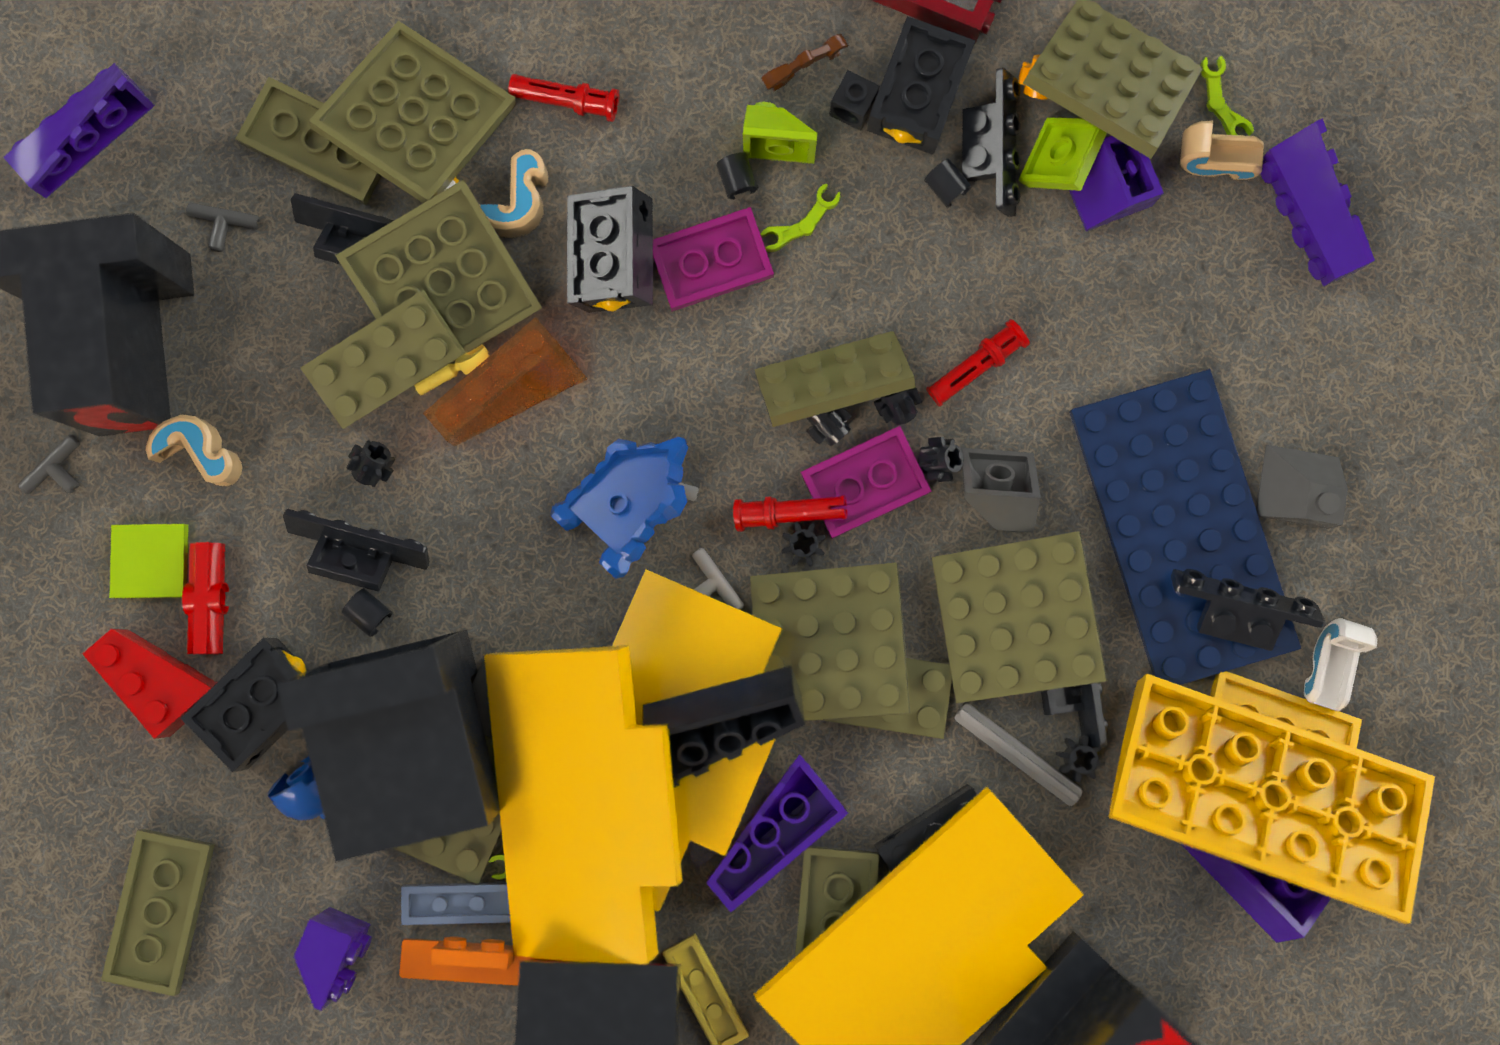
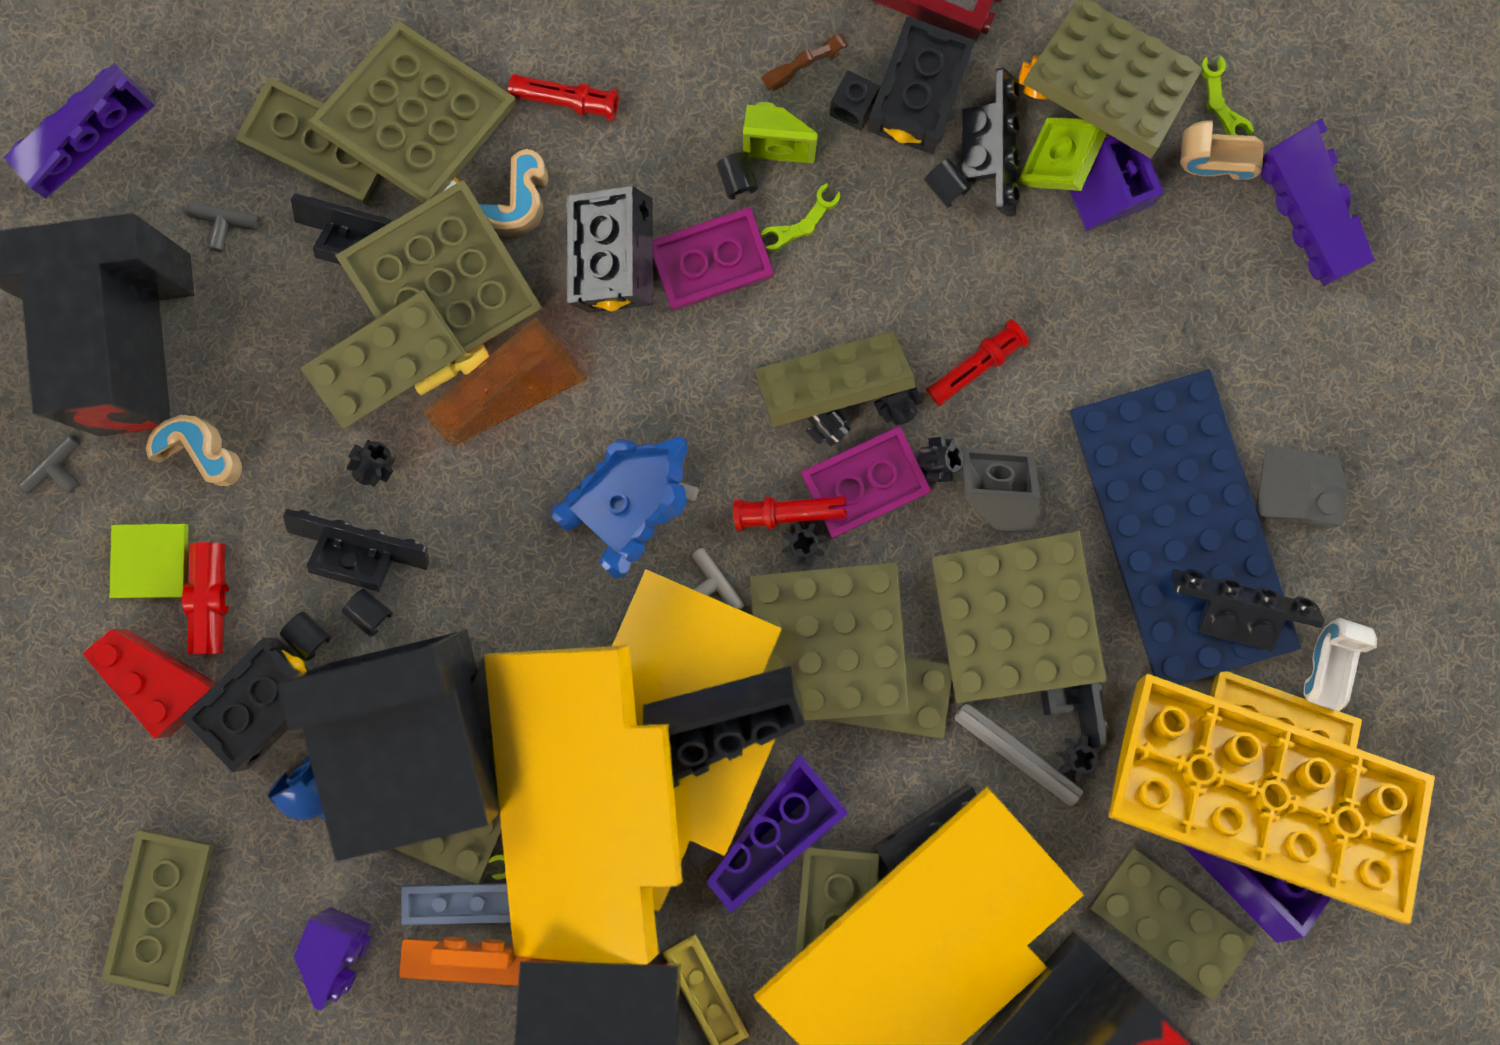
none -> black beam [279,611,331,661]
none -> olive plate [1088,847,1256,1001]

